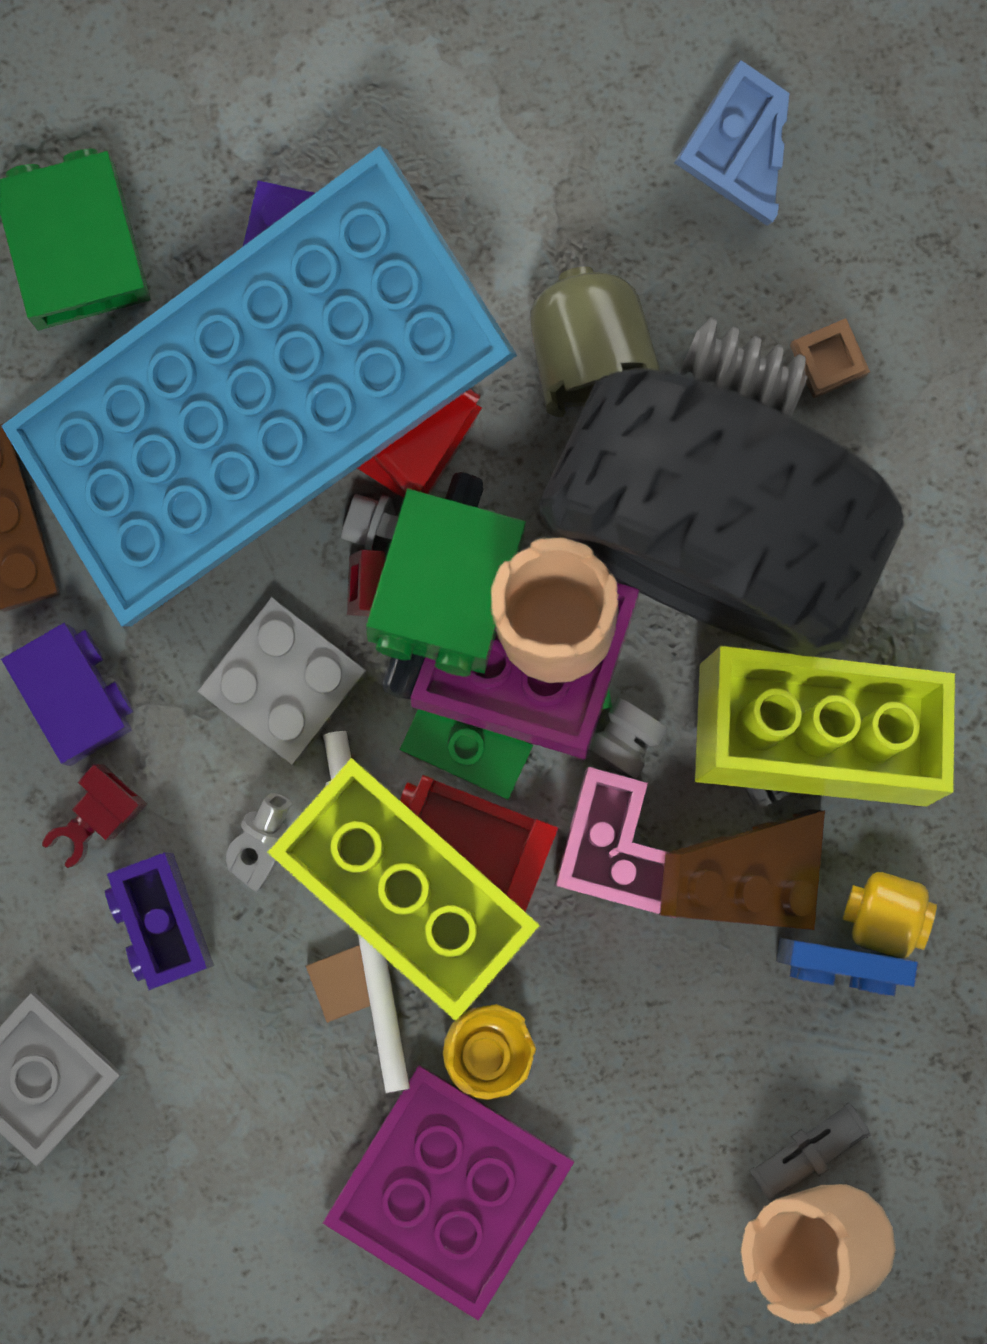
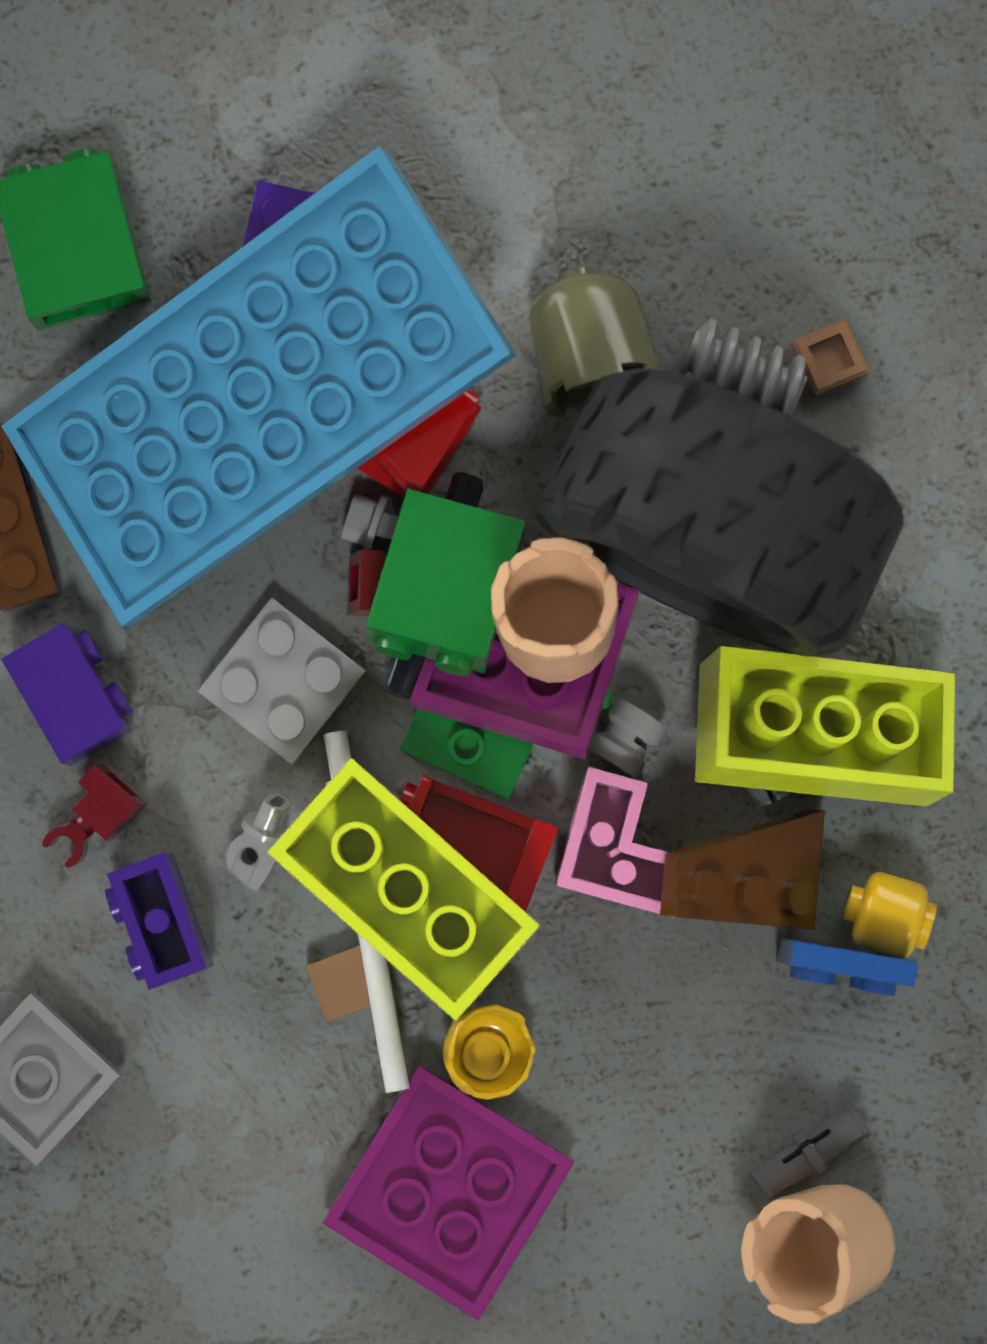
medium blue wing [674,60,789,225] -> none

